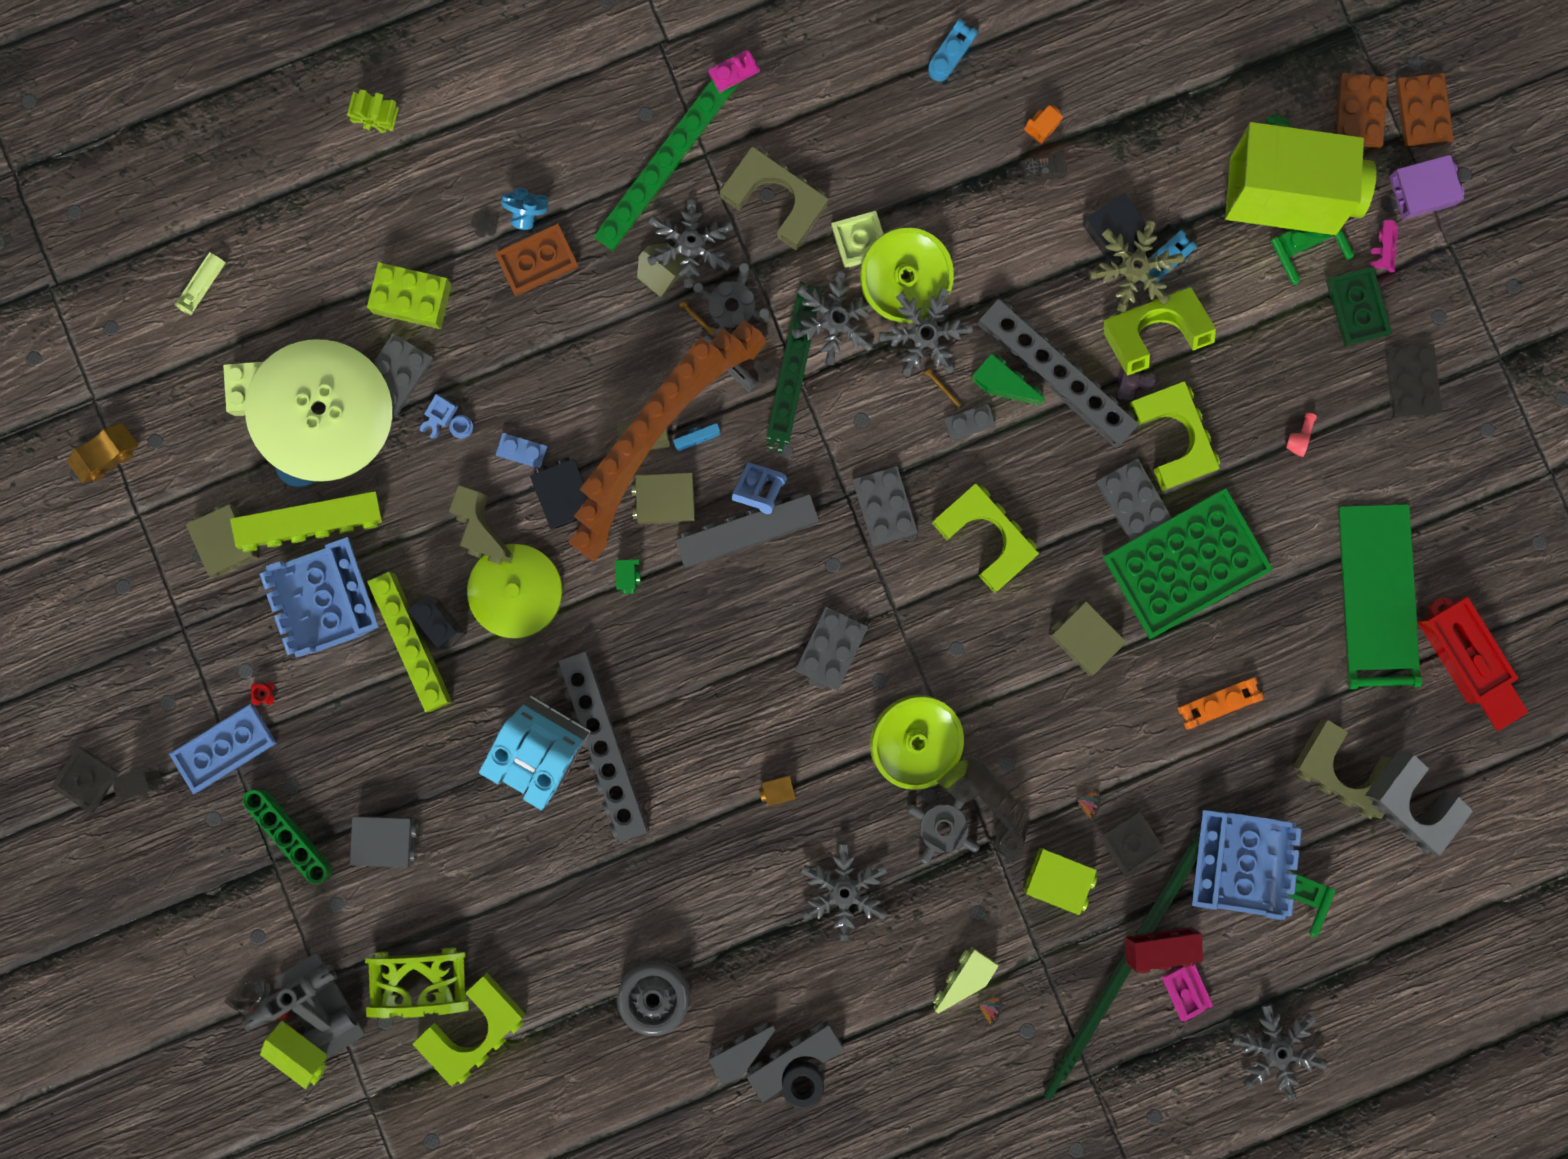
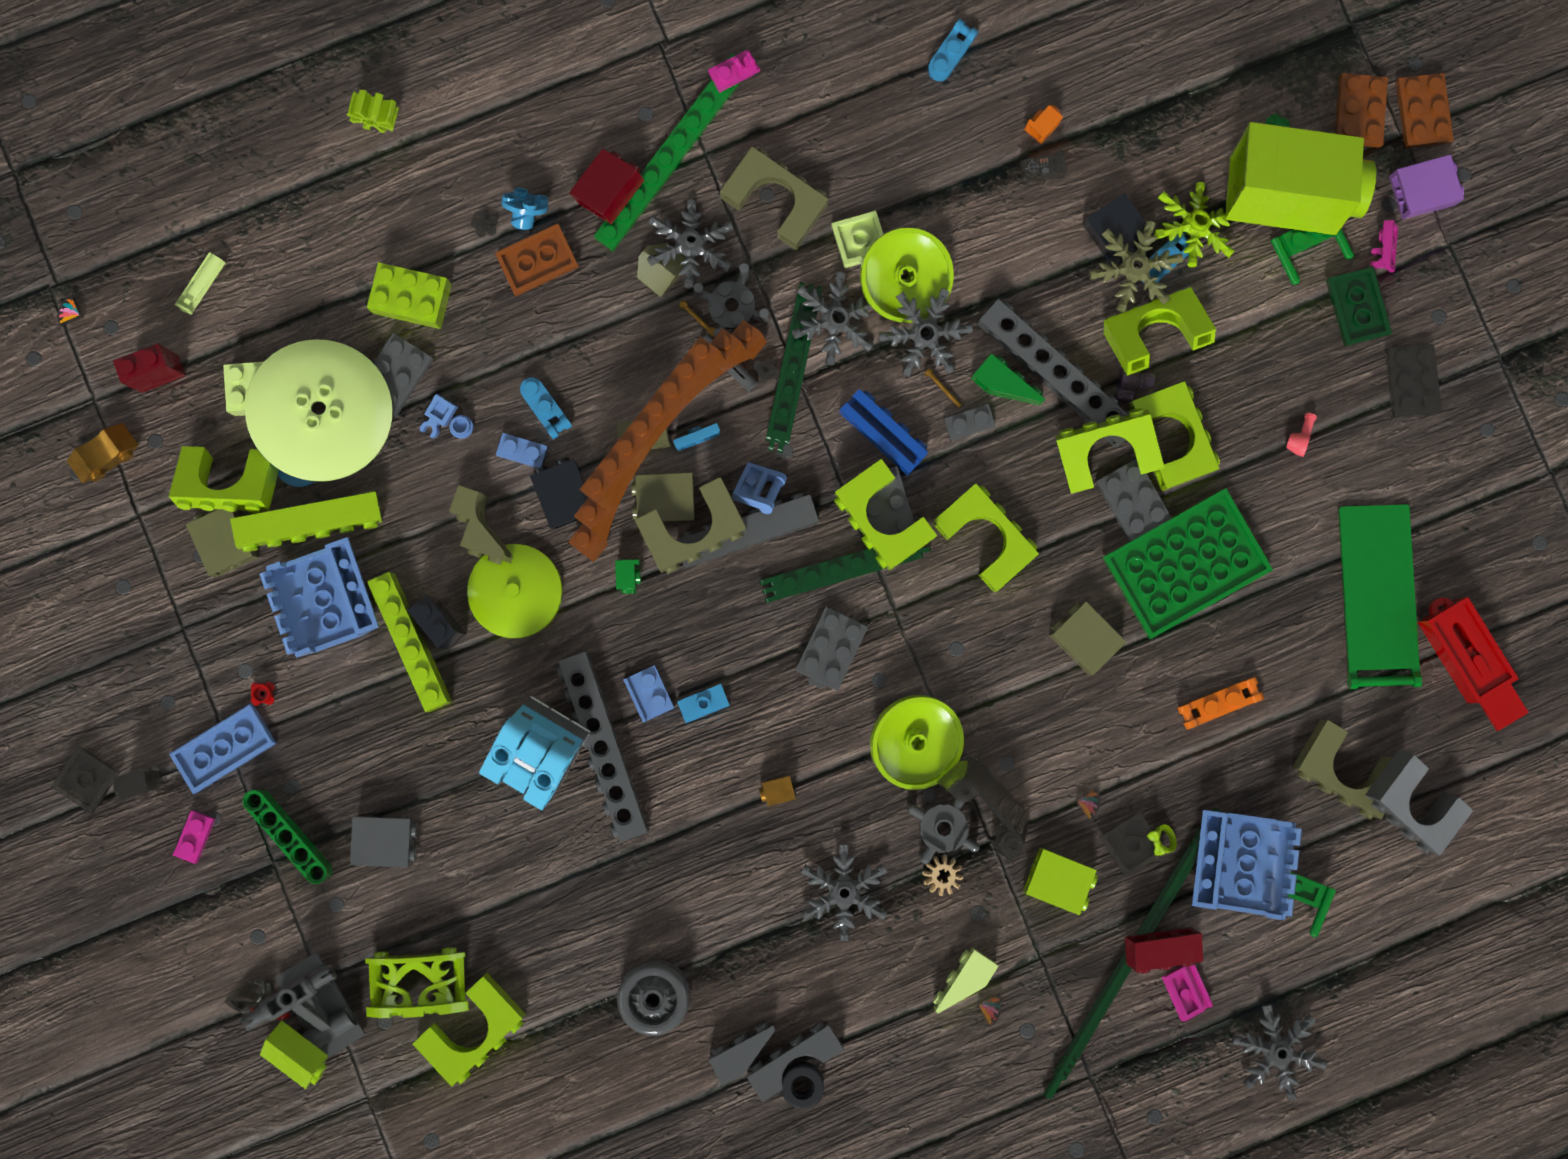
none -> tile [57,295,84,327]
none -> dark red brick [113,344,186,393]
none -> lime arch [168,446,279,513]
none -> dark pink plate [173,810,216,864]
none -> dark azure plate [520,378,572,440]
none -> dark red brick [569,148,645,224]
none -> medium blue plate [624,665,675,723]
none -> olive arch [635,477,747,574]
none -> dark azure plate [677,684,730,723]
none -> dark green hinge [759,546,931,603]
none -> lime arch [834,459,937,571]
none -> blue brick [839,389,928,476]
none -> tan gear [922,854,963,896]
none -> lime arch [1055,408,1164,494]
none -> lime piece [1147,824,1177,856]
none -> lime piece [1154,182,1234,267]

